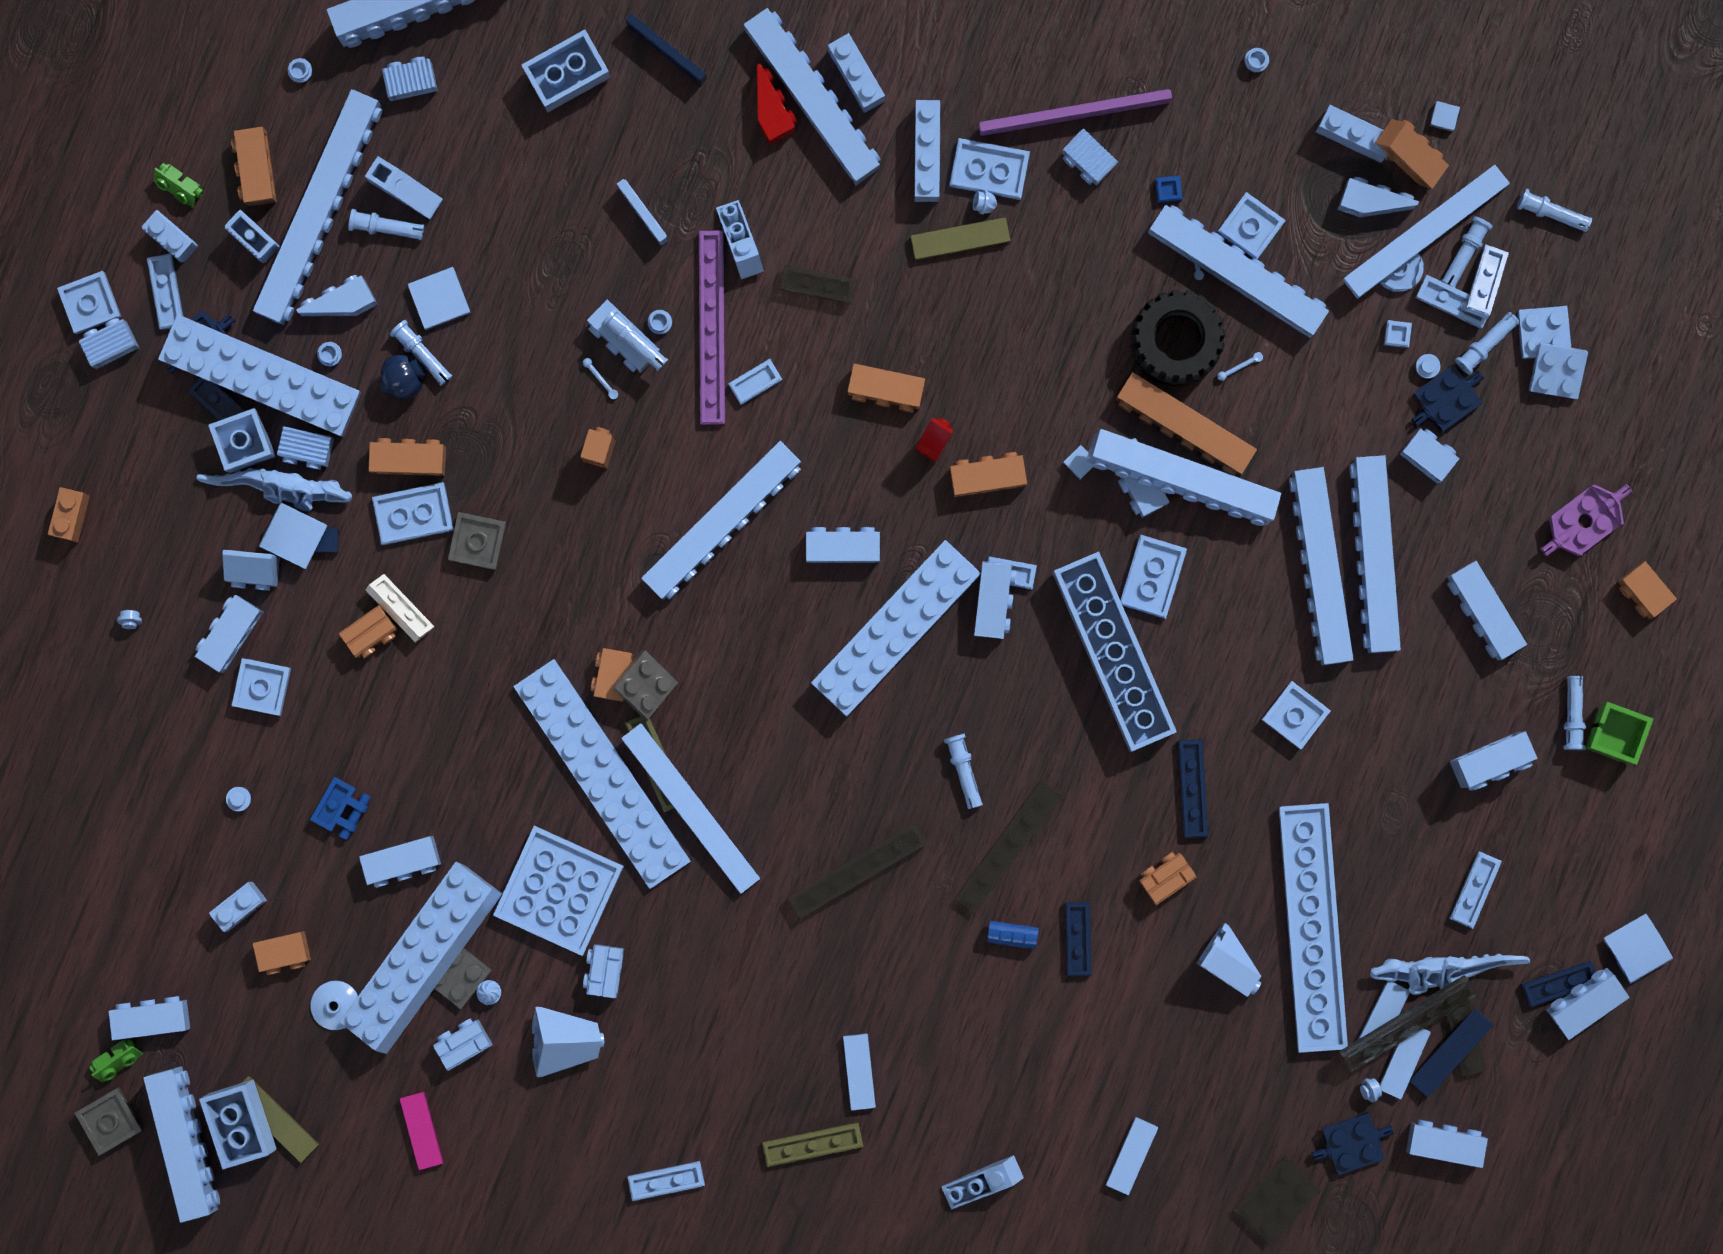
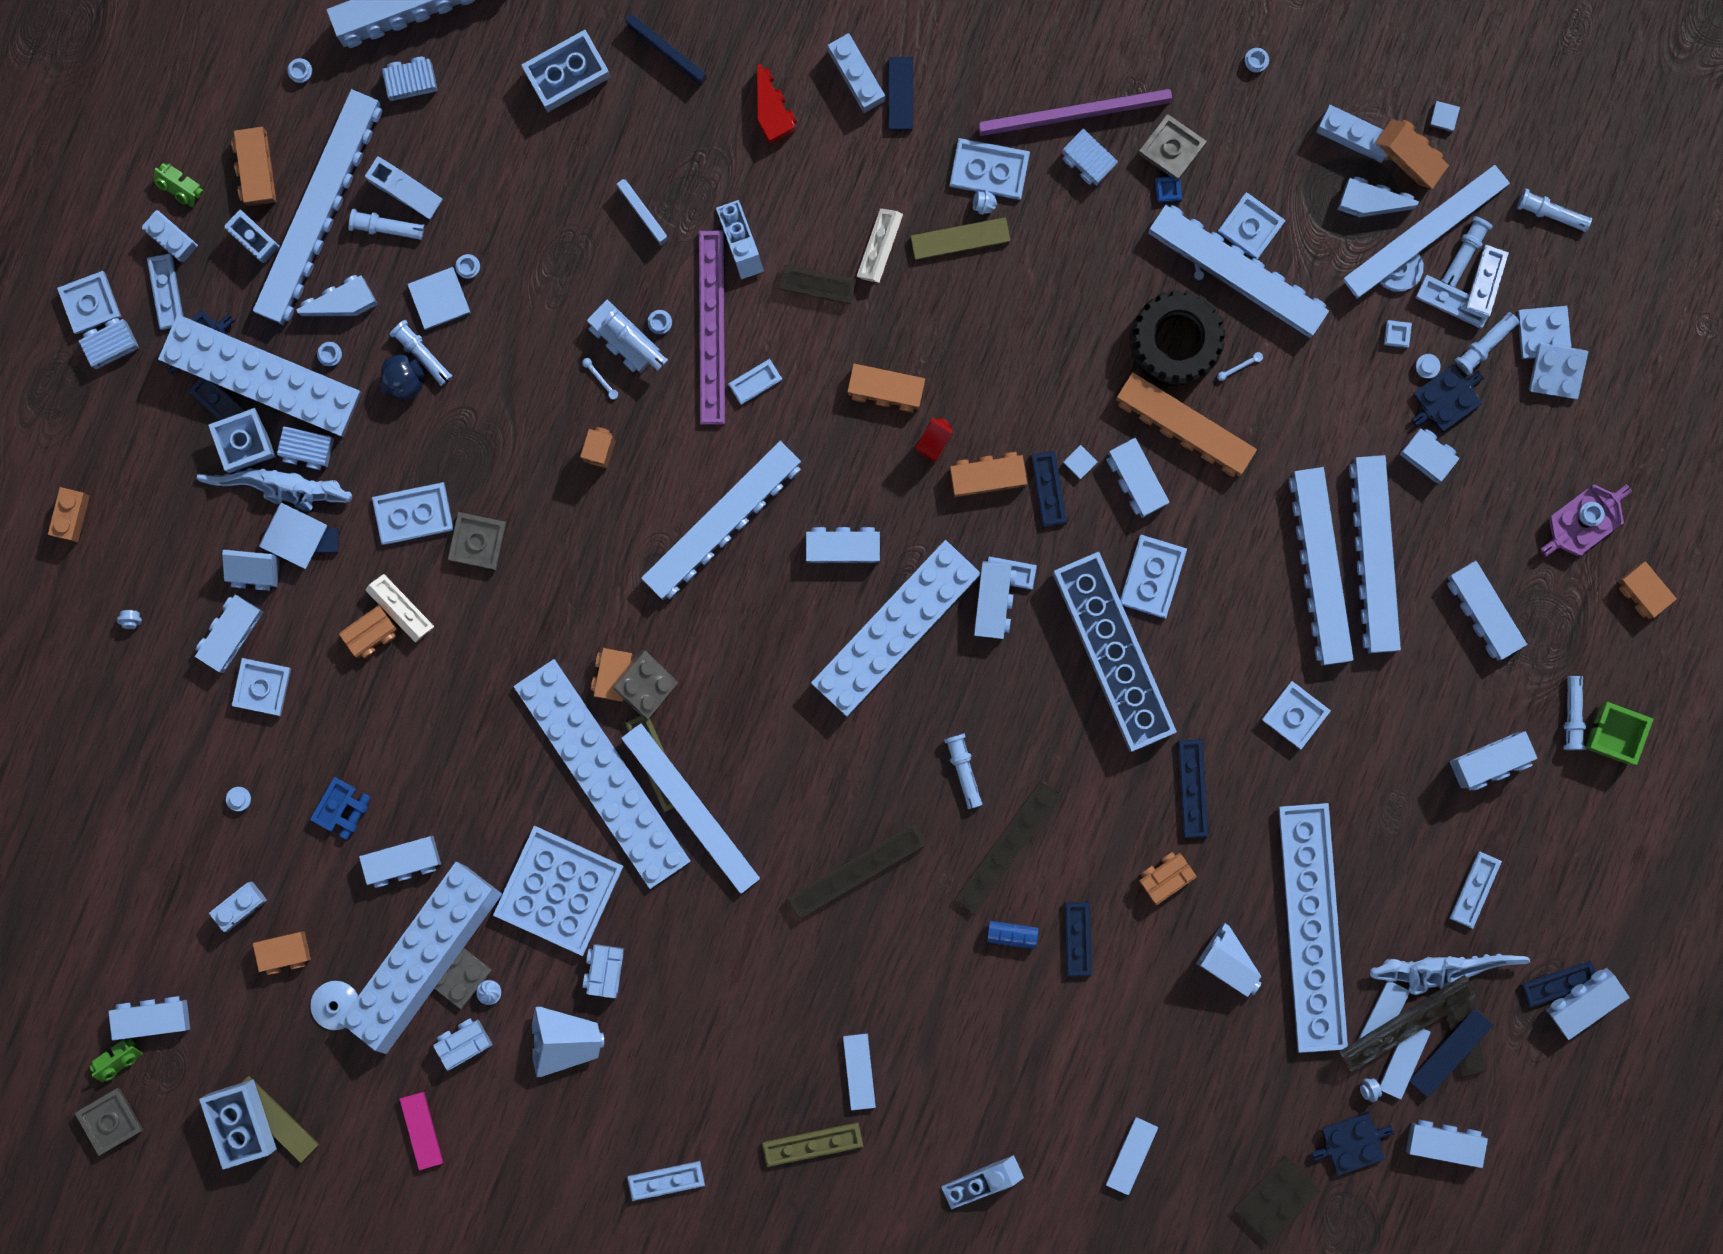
light blue brick [143,1066,220,1223] -> none
nougat brick [369,438,446,476] -> none
light blue brick [744,8,881,185] -> none
light blue brick [914,100,940,202] -> none
light blue brick [1086,429,1281,526] -> none
light blue slope [1604,914,1673,984] -> none
none -> light blue plate [456,254,480,279]
none -> white plate [856,208,903,283]
none -> dark blue tile [889,57,913,130]
none -> dark blue tile [1031,451,1067,527]
none -> flat silver plate [1139,114,1207,181]
none -> light blue plate [1579,502,1604,526]

